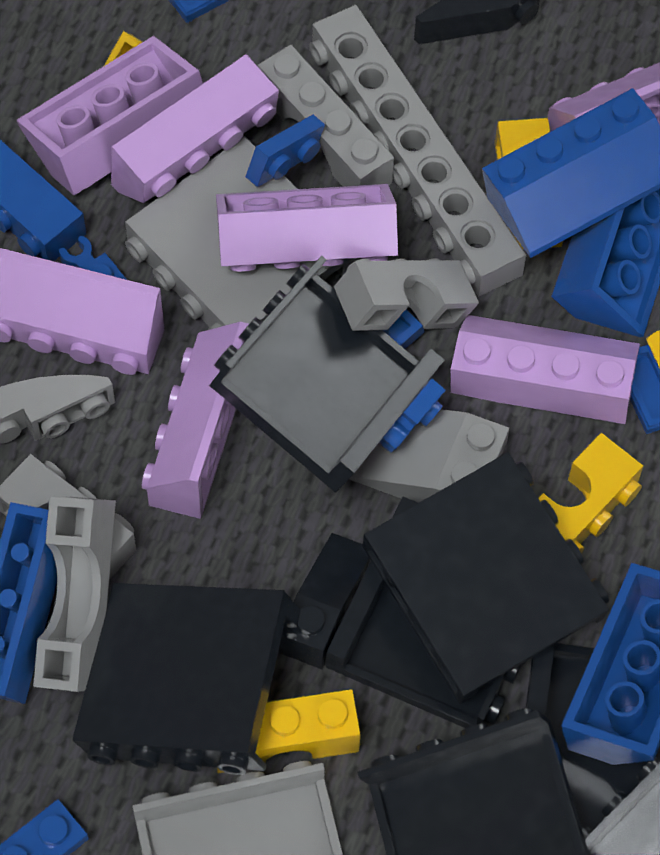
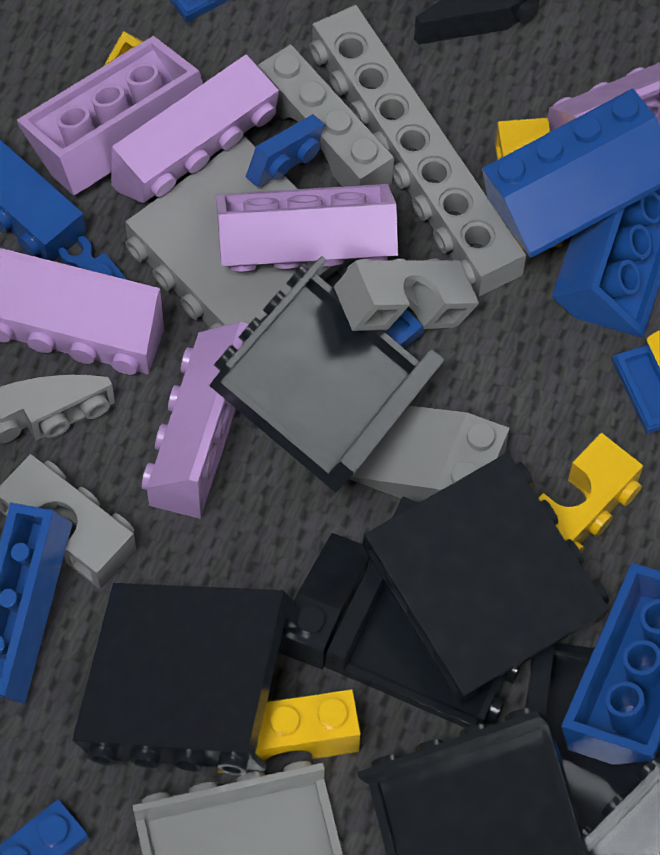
light grey arch [33,496,116,692] -> none
blue plate [379,379,446,453] -> none
lavender slope [451,315,640,424] -> none

